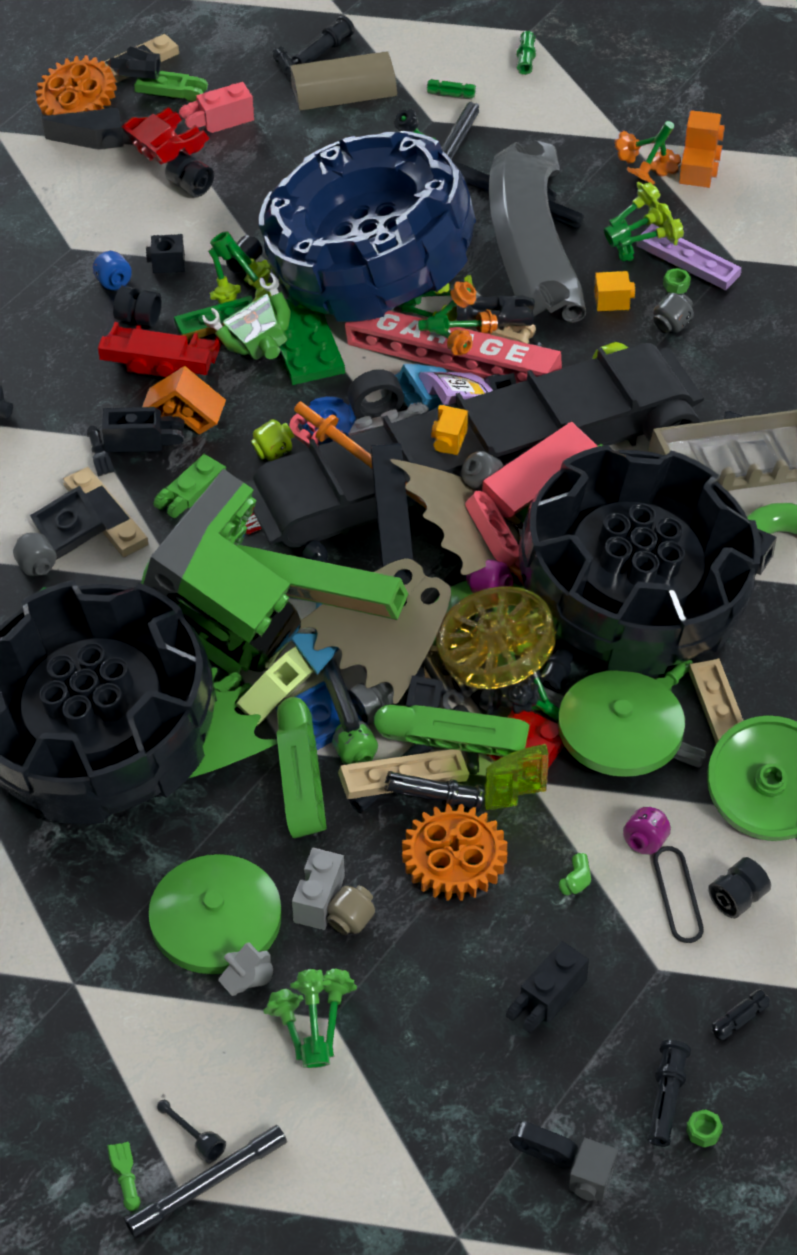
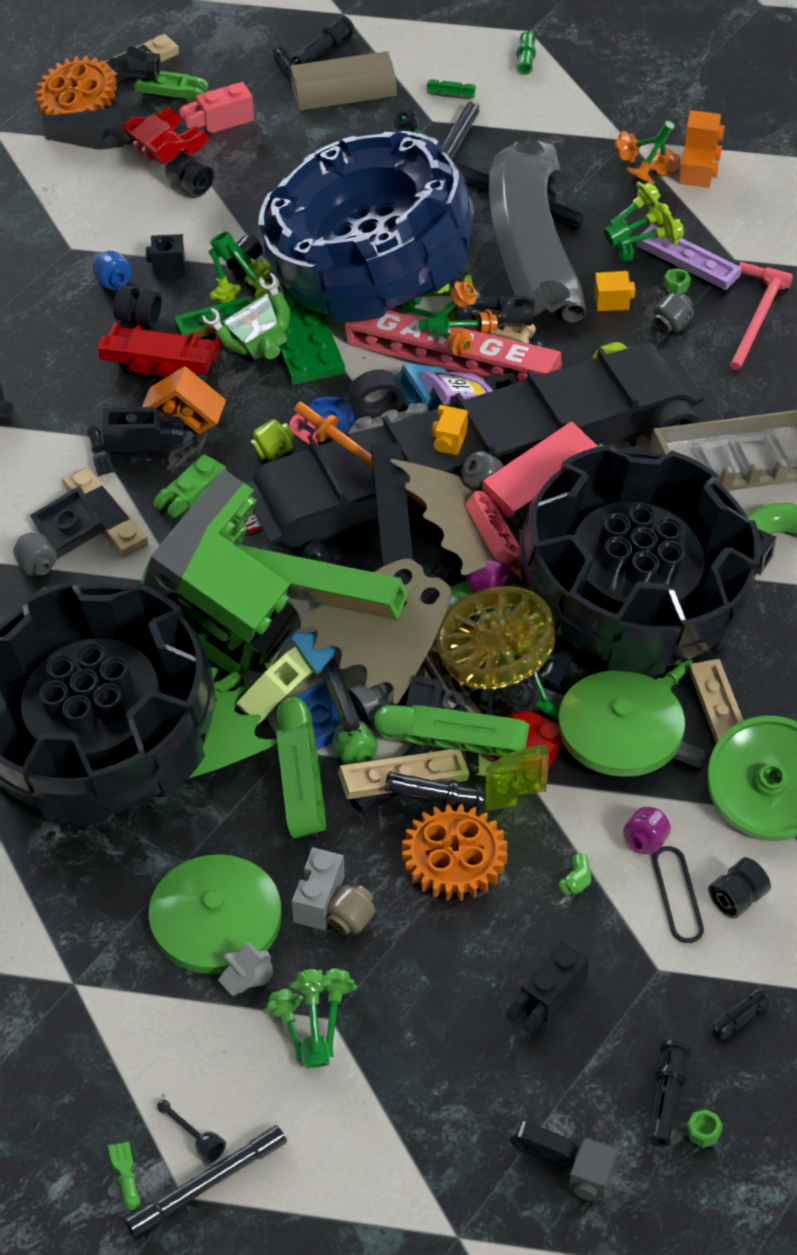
none -> coral bar [730,262,793,370]

